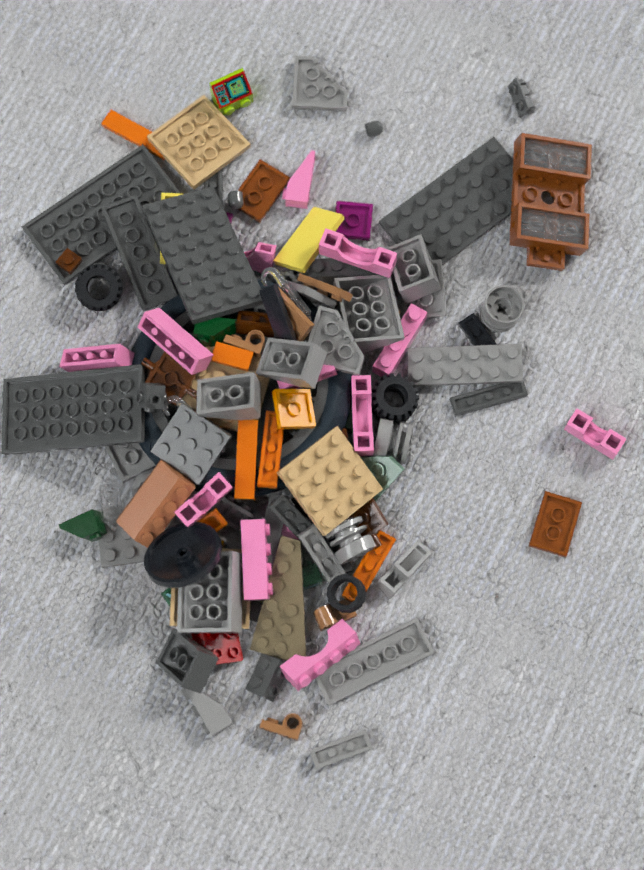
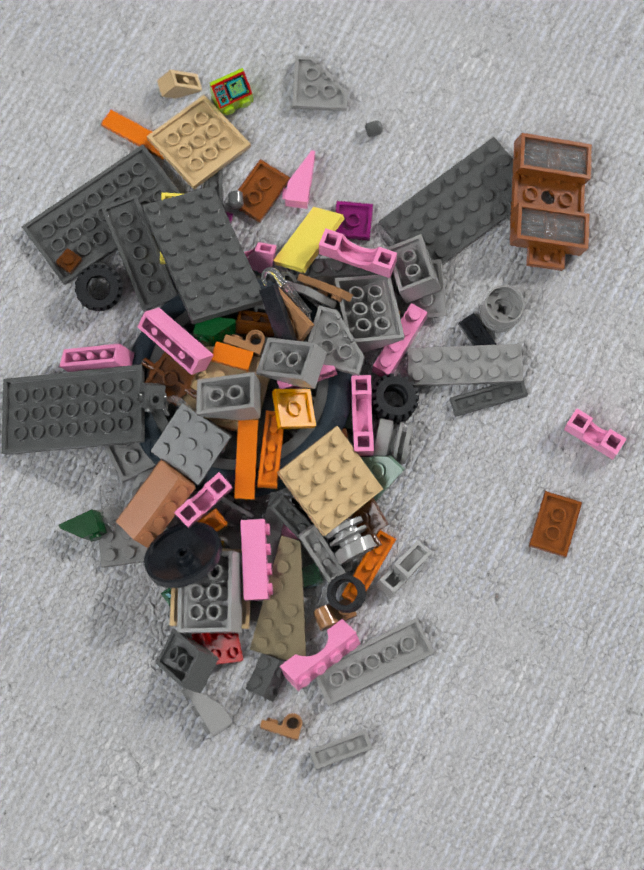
dark grey hinge [508,77,536,118] -> none
none -> tan slope [157,70,202,99]

